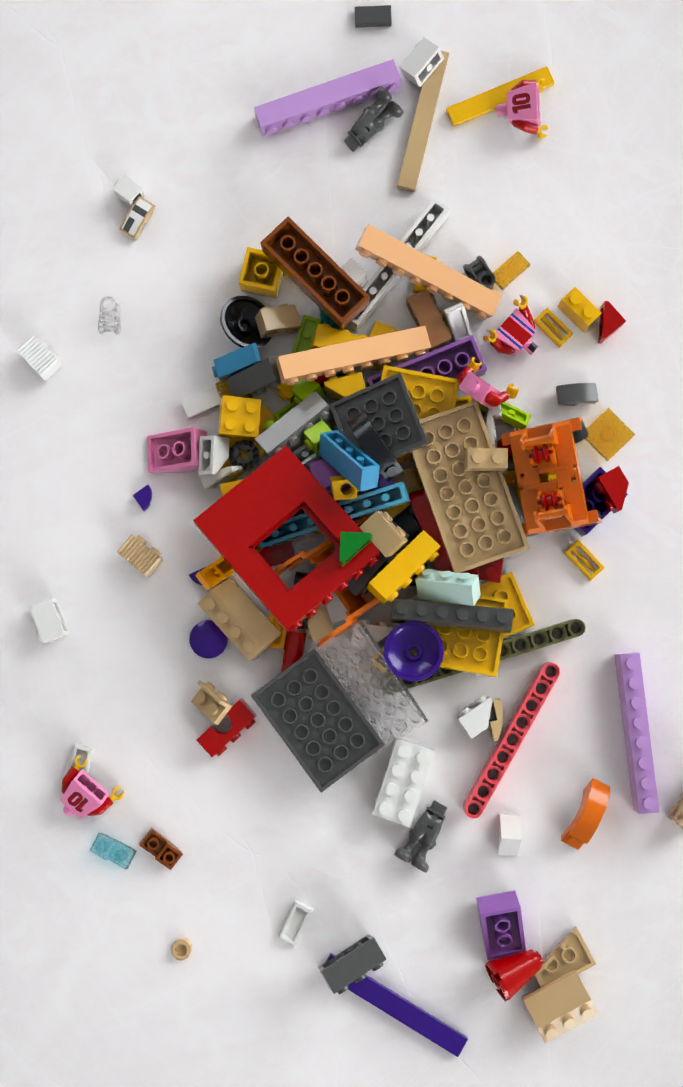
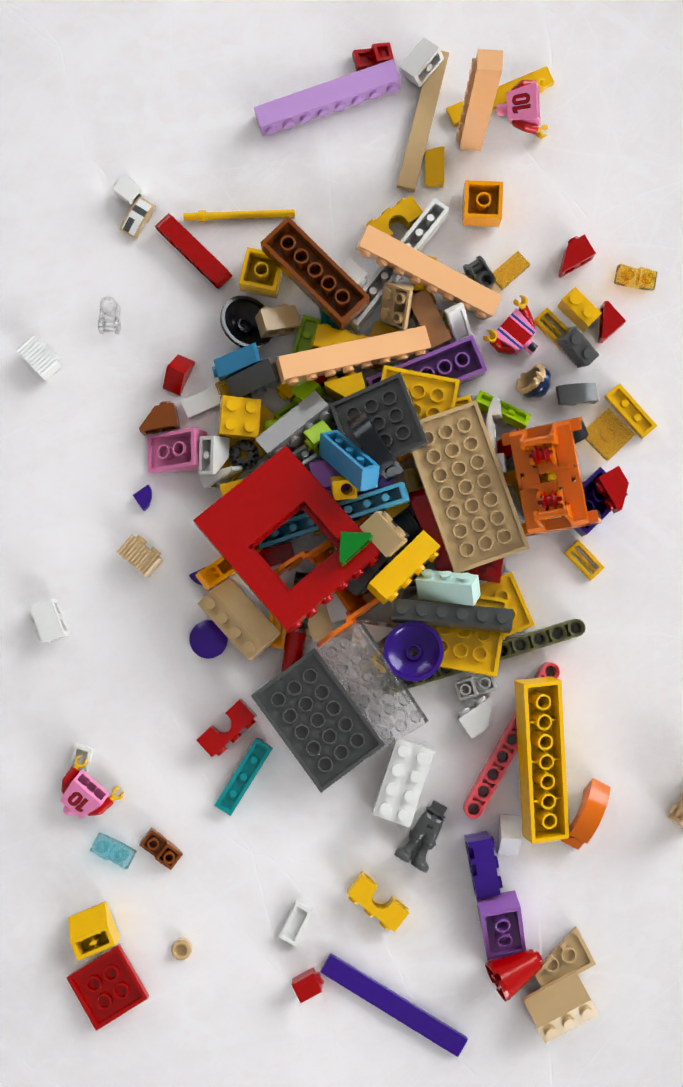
tan bracket [191,680,232,725] -> none
dark grey brick [318,934,387,994] -> none
dark grey piece [344,87,404,152] -> none
dark grey tile [355,5,392,28] -> none
torso [457,357,519,410] -> none
tan brick [464,448,508,471] -> none
tan slope [488,698,503,741] -> none
lavender brick [614,652,659,814] -> none
none -> red plate [66,944,149,1031]
none -> yellow slope [68,901,120,961]
none -> dark orange slope [139,401,180,435]
none -> red beam [155,213,232,289]
none -> red slope [163,354,196,396]
none -> yellow bar [183,209,295,222]
none -> teal plate [214,738,273,816]
none -> red brick [292,967,324,1003]
none -> yellow arch [347,871,409,932]
none -> red slope [352,42,394,71]
none -> yellow arch [365,195,423,237]
none -> tan slope [379,282,414,330]
none -> yellow slope [425,147,444,187]
none -> white slope [454,674,498,701]
none -> light nougat brick [456,49,503,151]
none -> light orange brick [462,180,503,227]
none -> dark purple wedge [464,831,503,899]
none -> yellow brick [514,676,569,844]
none -> tan hair [516,363,551,398]
none -> dark grey brick [555,326,600,368]
none -> red slope [558,234,596,278]
none -> yellow plate [604,383,657,439]
none -> clear yellow slope [614,264,657,291]

